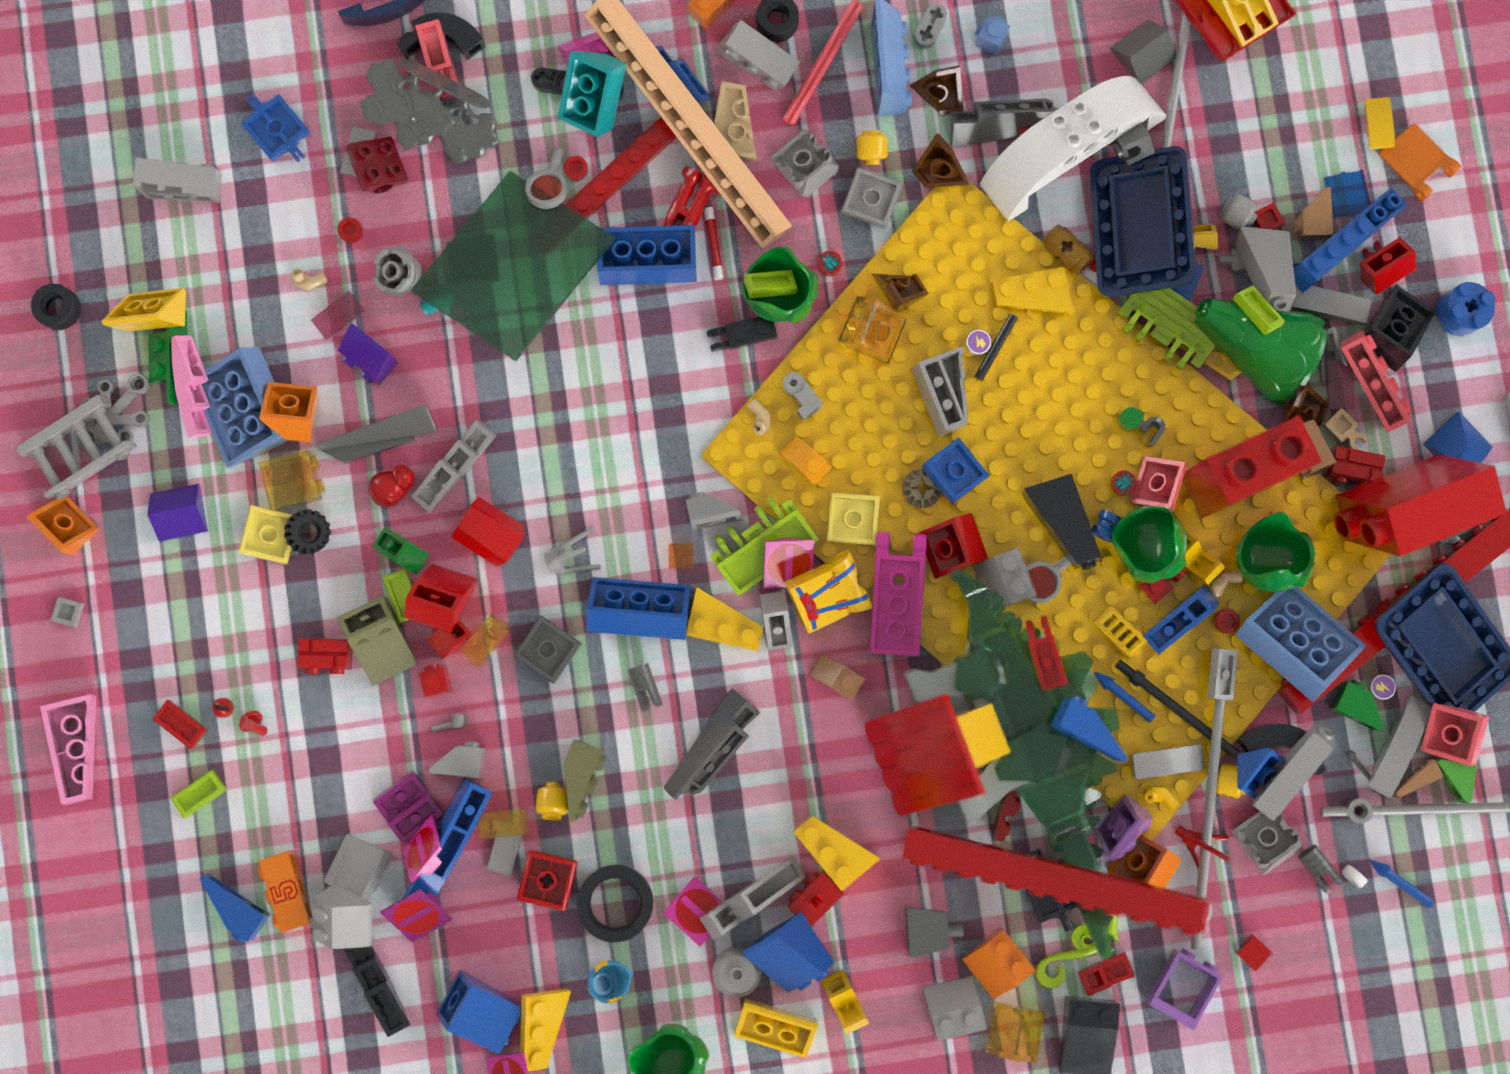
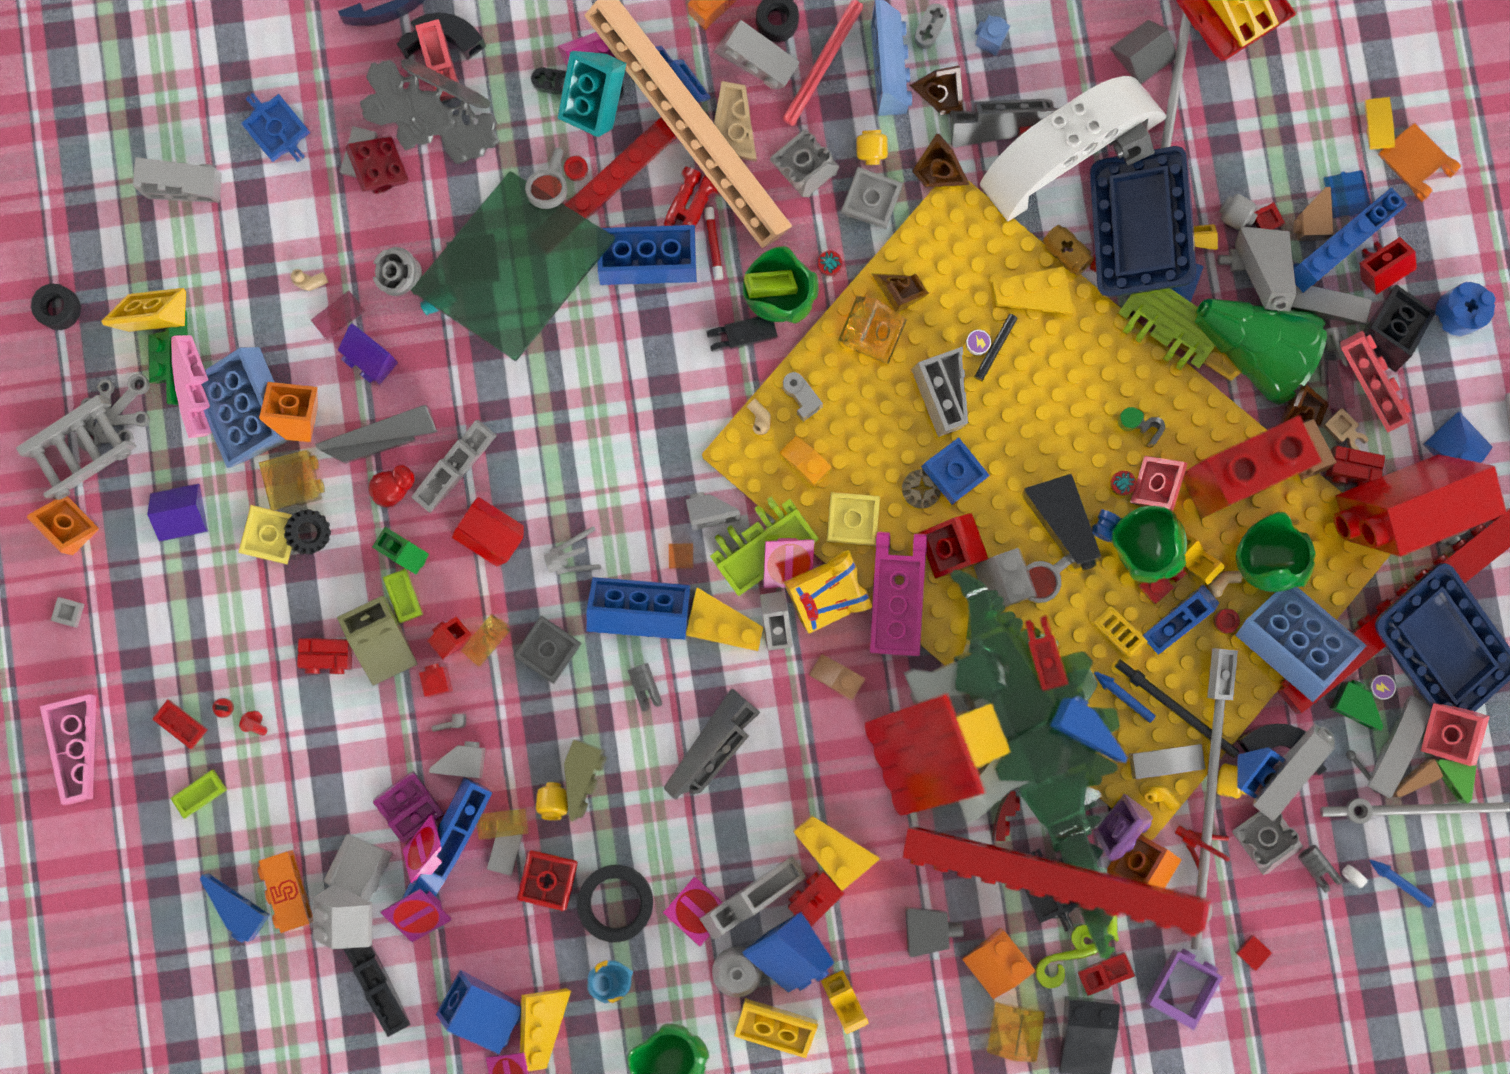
red tile [337,217,363,243] -> none
red slope [404,564,478,633] -> none
light grey slope [923,976,987,1041] -> none
lime tile [1233,285,1285,335] -> none

